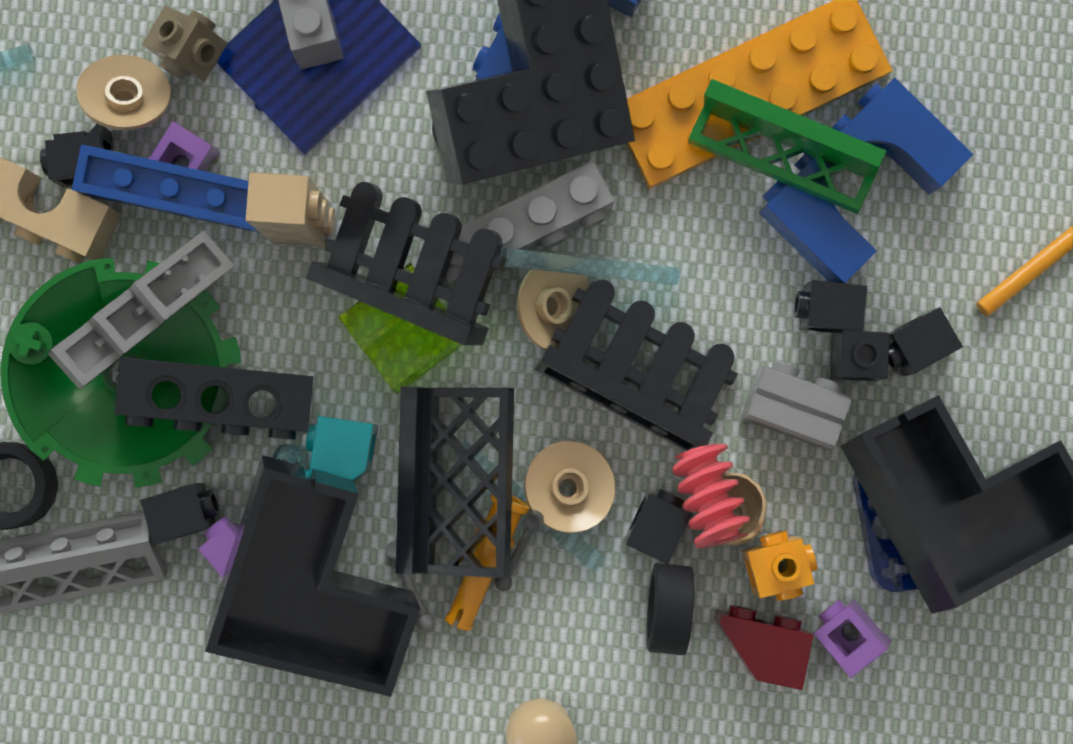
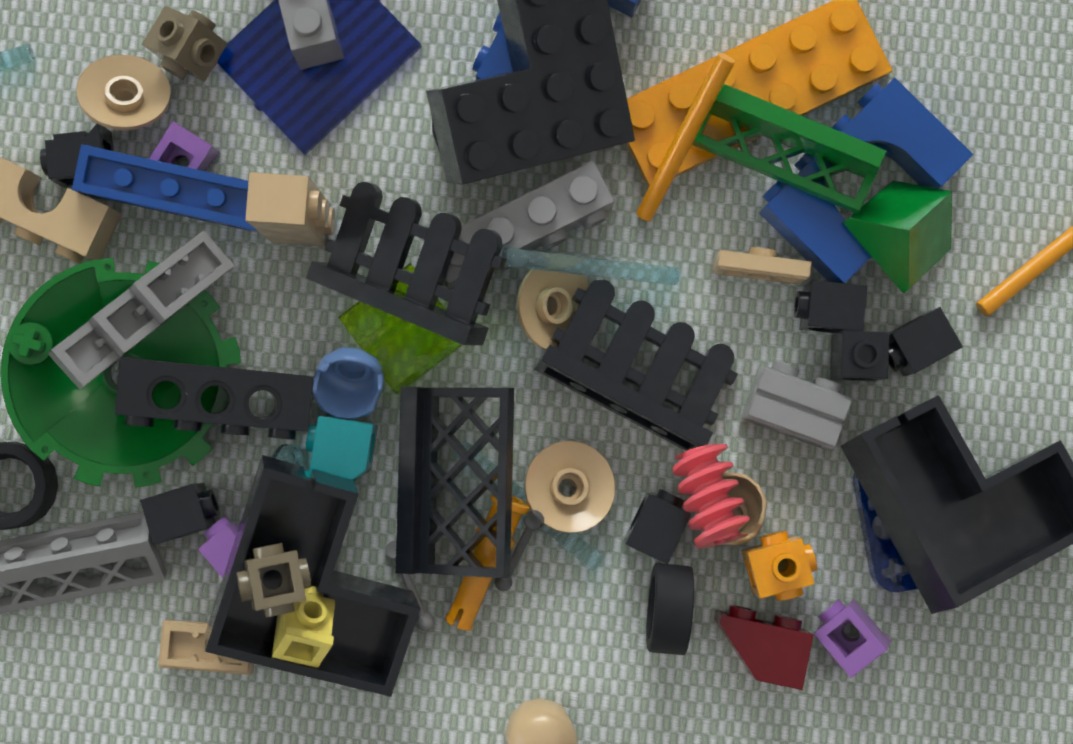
none -> tan plate [158,619,254,675]
none -> dark tan brick [236,543,311,617]
none -> light yellow brick [271,586,335,668]
none -> medium blue hair [312,347,385,420]
none -> light orange bar [636,53,735,221]
none -> tan plate [712,247,812,285]
none -> green slope [843,180,952,293]

